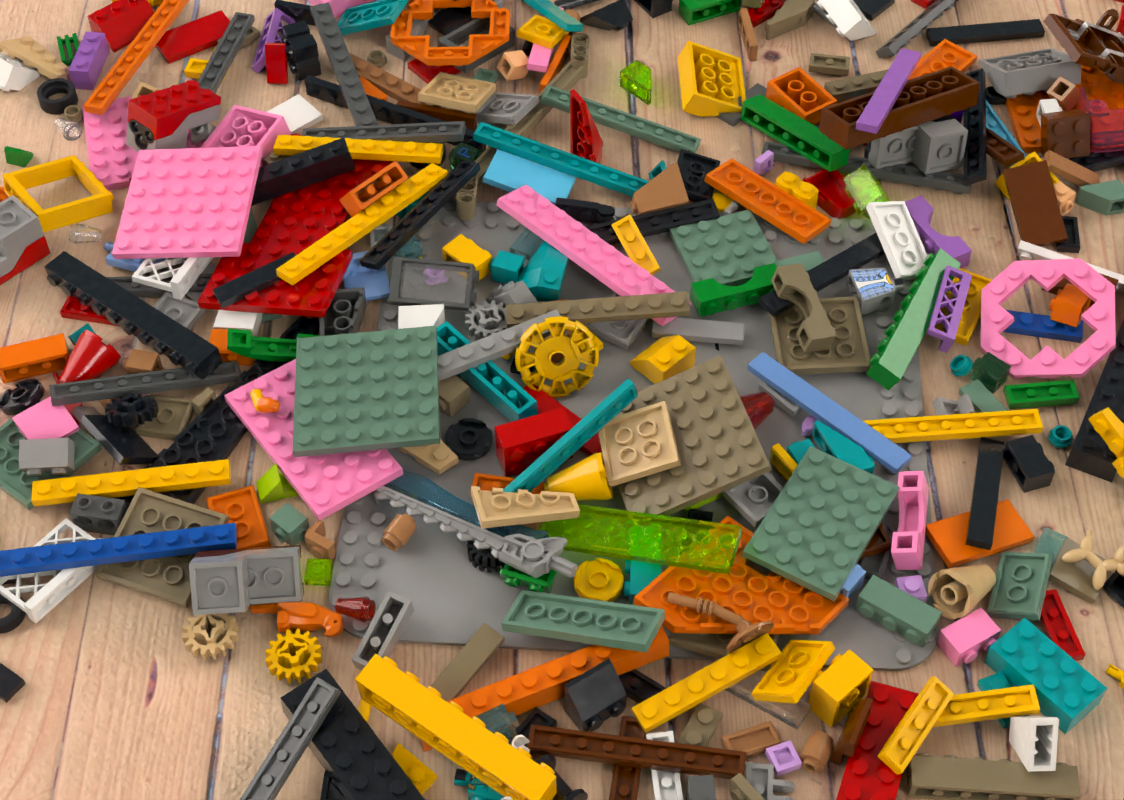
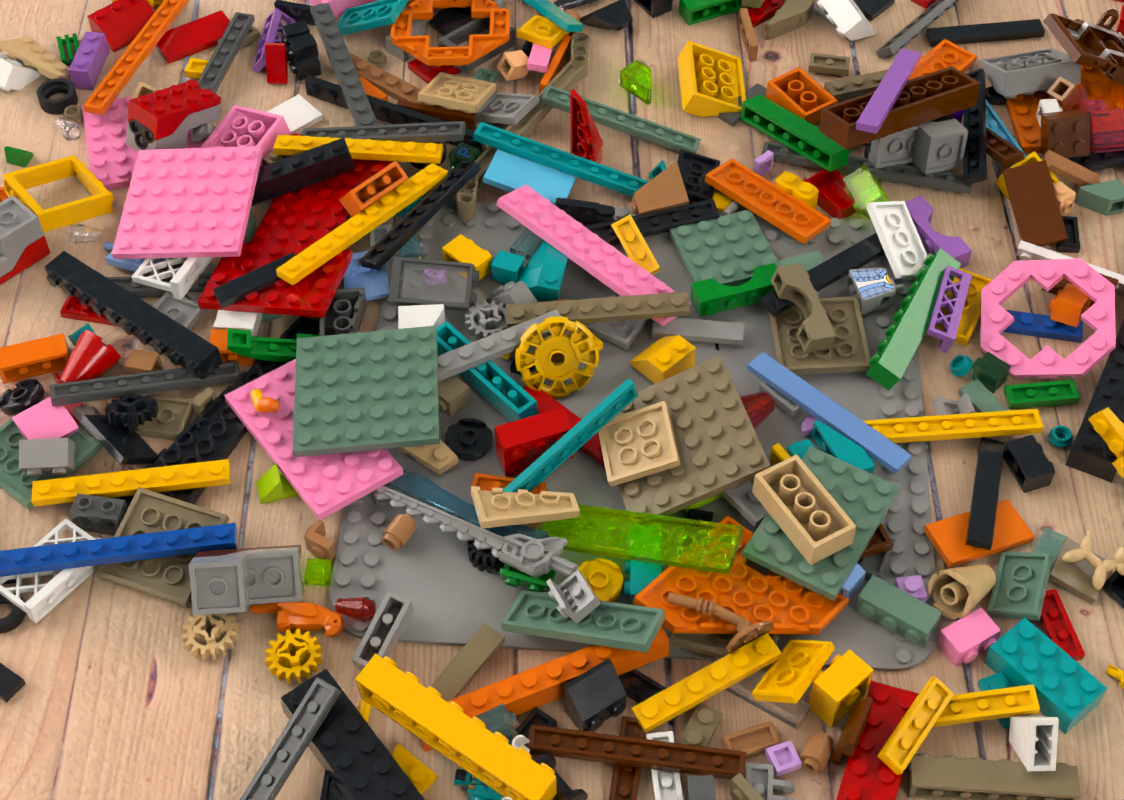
orange tile [206,485,271,549] -> none
sand green brick [269,502,309,545] -> none
yellow cone [544,452,613,501] -> none
bright pink arch [891,471,929,570] -> none
none -> light grey bracket [546,569,601,624]
none -> tan brick [752,454,857,566]

